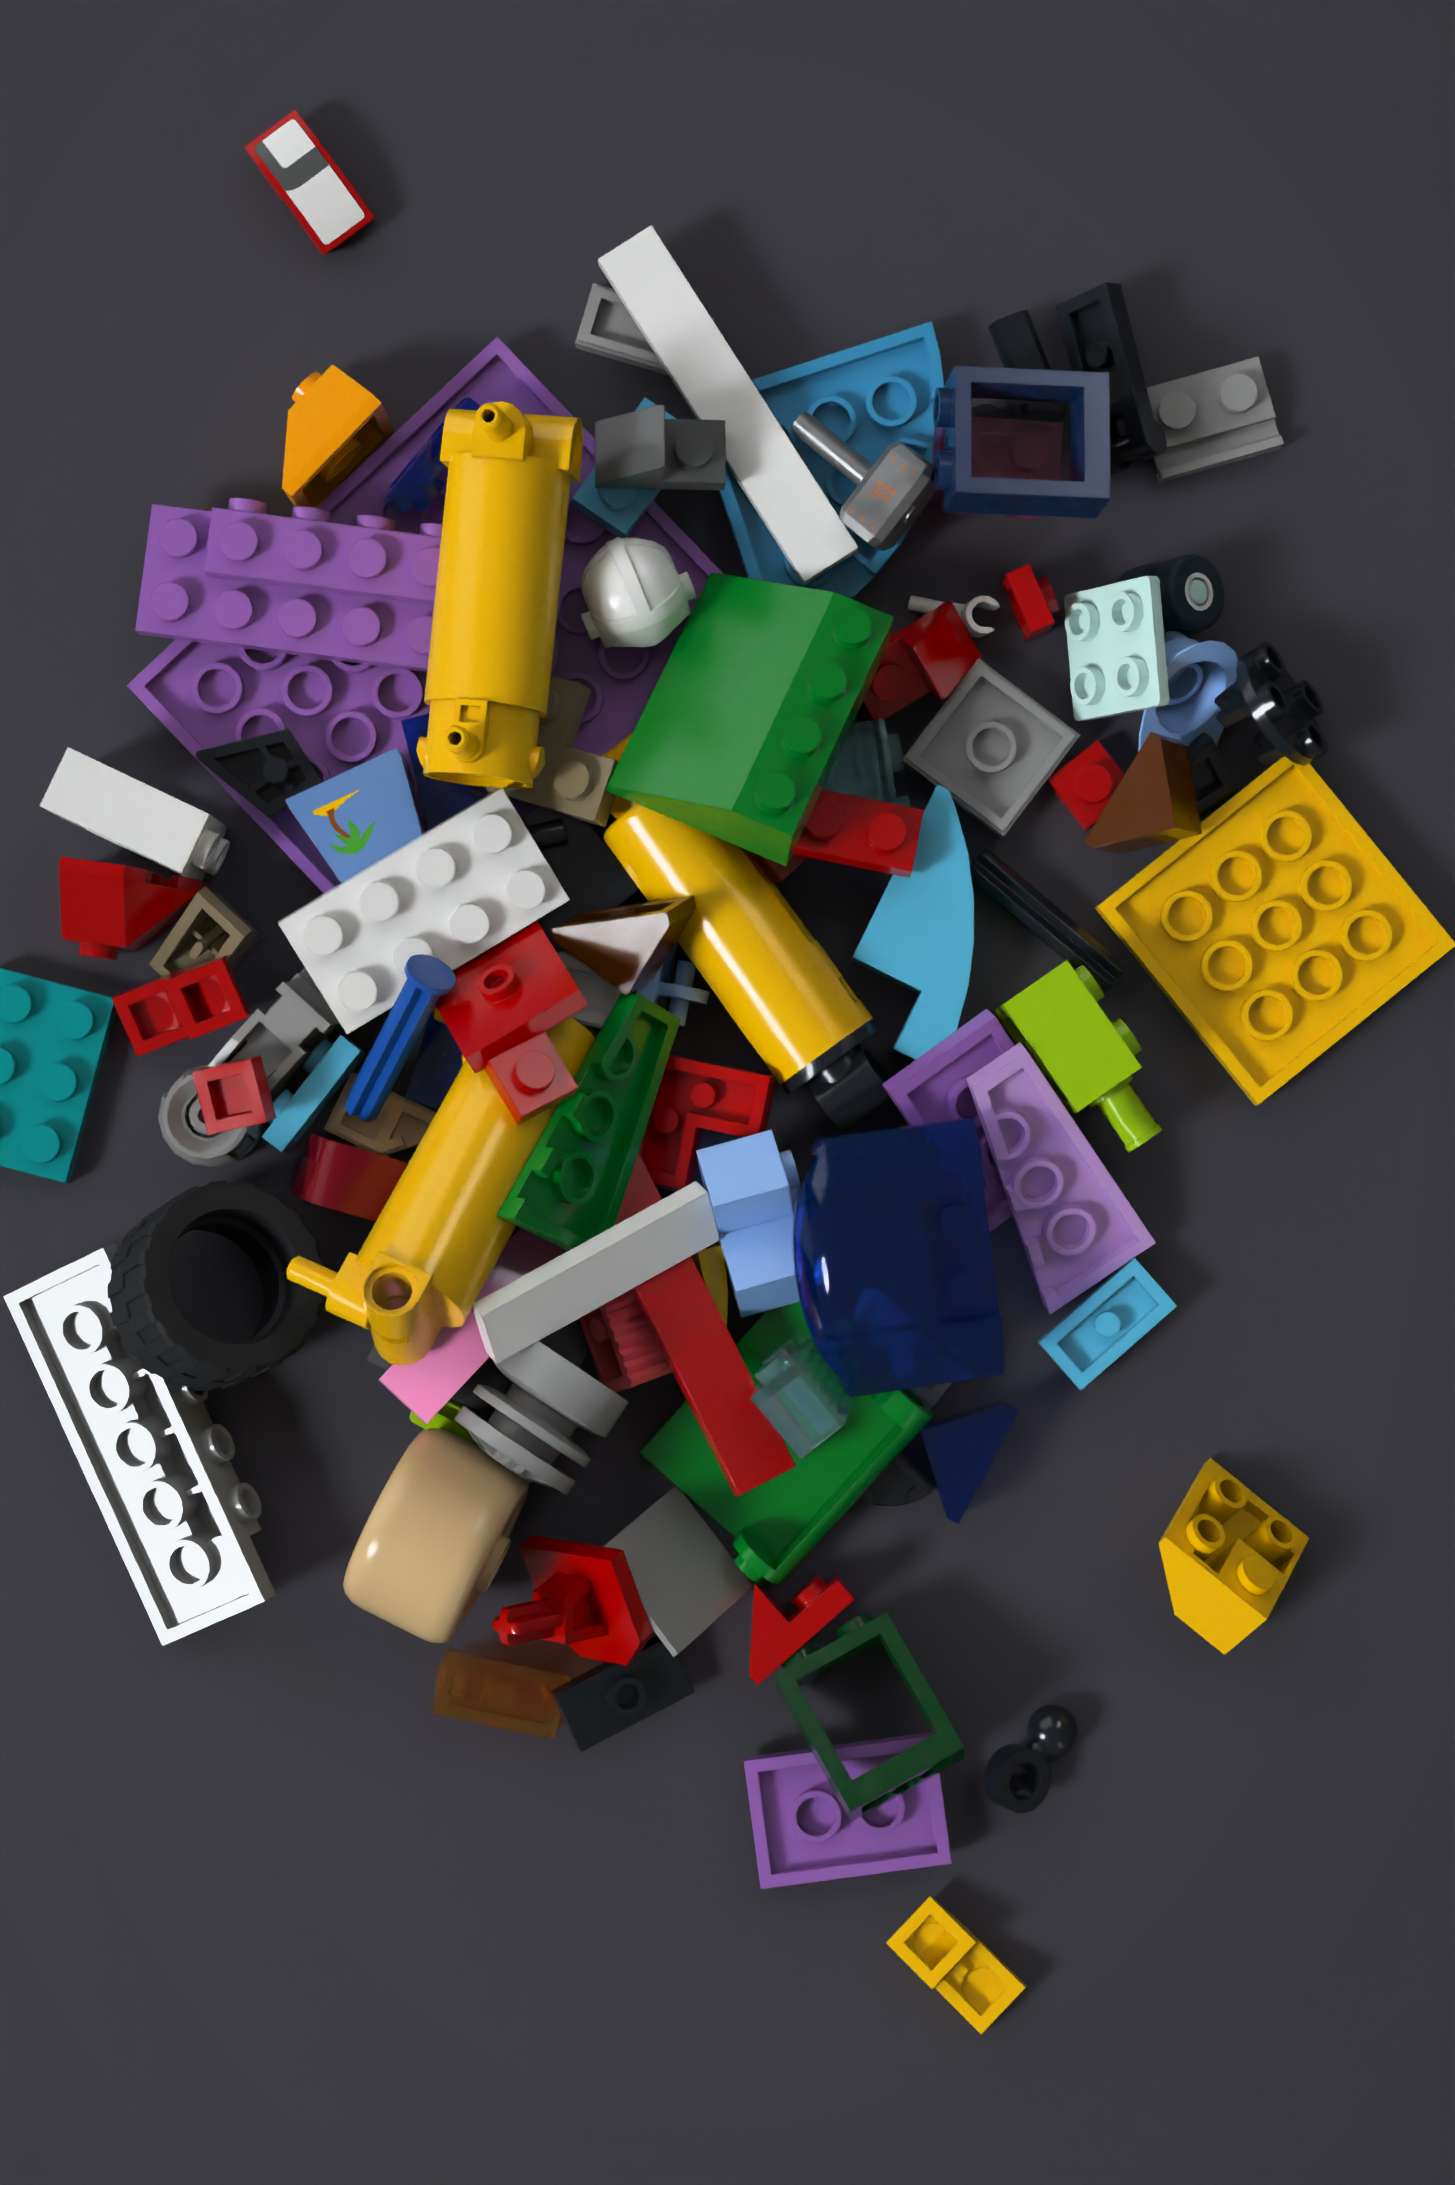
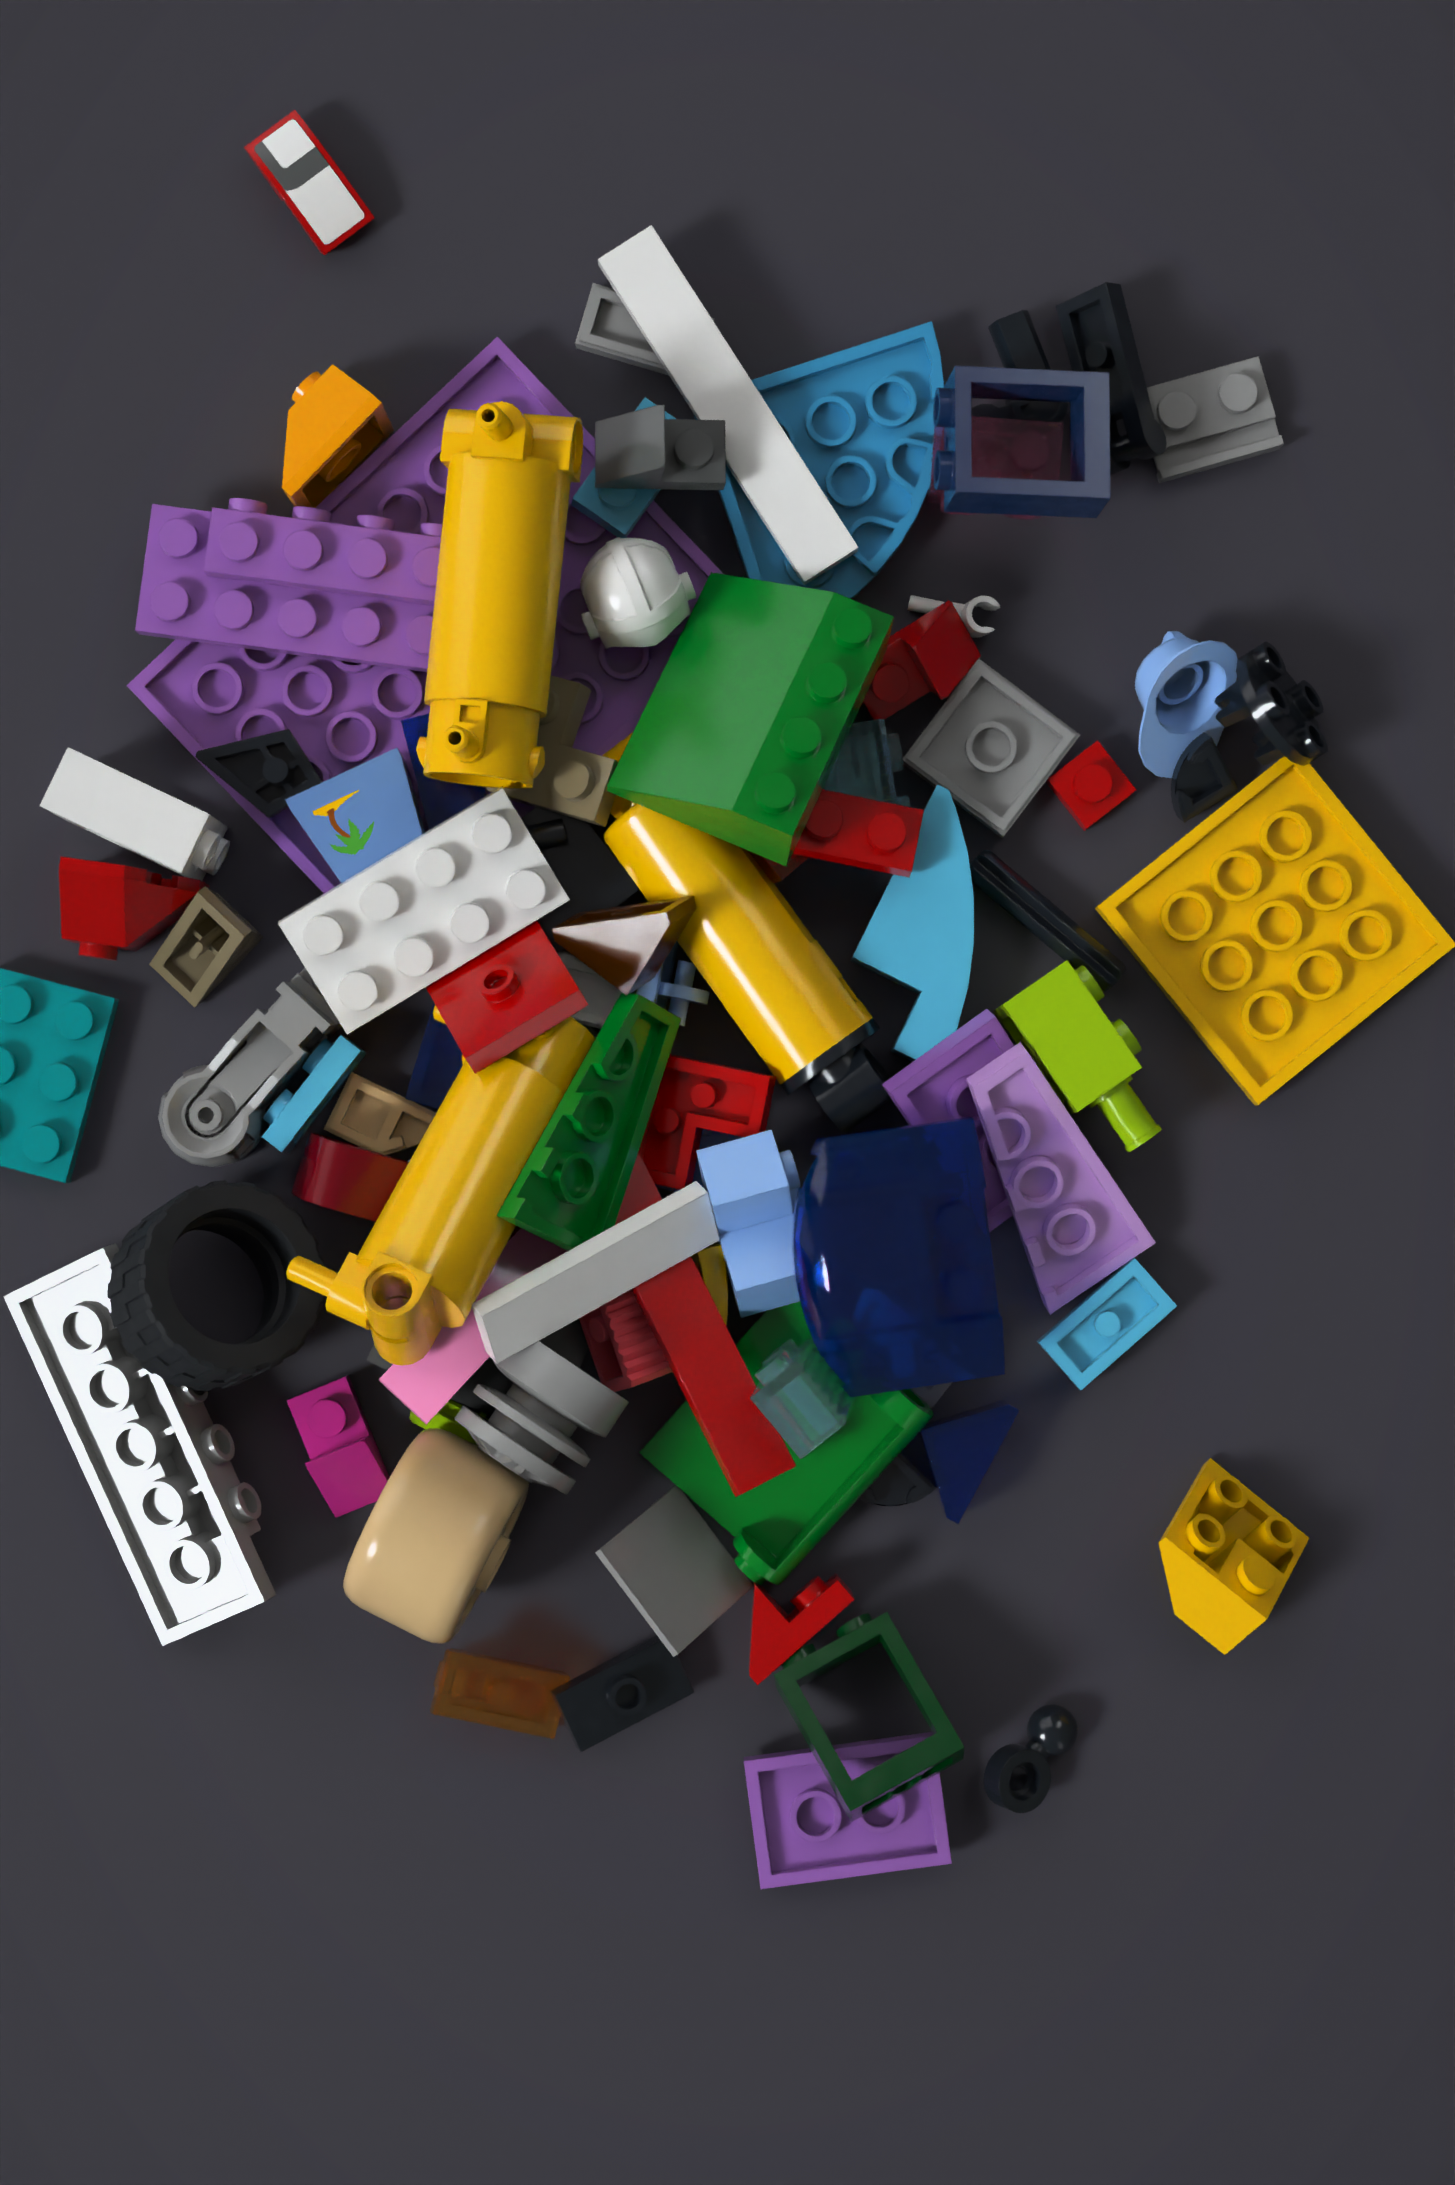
red slope [112,956,250,1057] -> none
red plate [192,1055,276,1135] -> none
blue axle [345,954,456,1122] -> none
clear blue plate [379,397,480,515] -> none
red plate [484,1032,578,1125] -> none
red piece [492,1535,652,1666] -> none
flat silver piece [791,411,937,551] -> none
yellow slope [886,1896,1027,2034] -> none
red plate [1001,564,1059,642] -> none
light aqua plate [1064,554,1225,721] -> none
reddish brown slope [1084,732,1202,855] -> none
none -> dark pink slope [286,1375,390,1518]

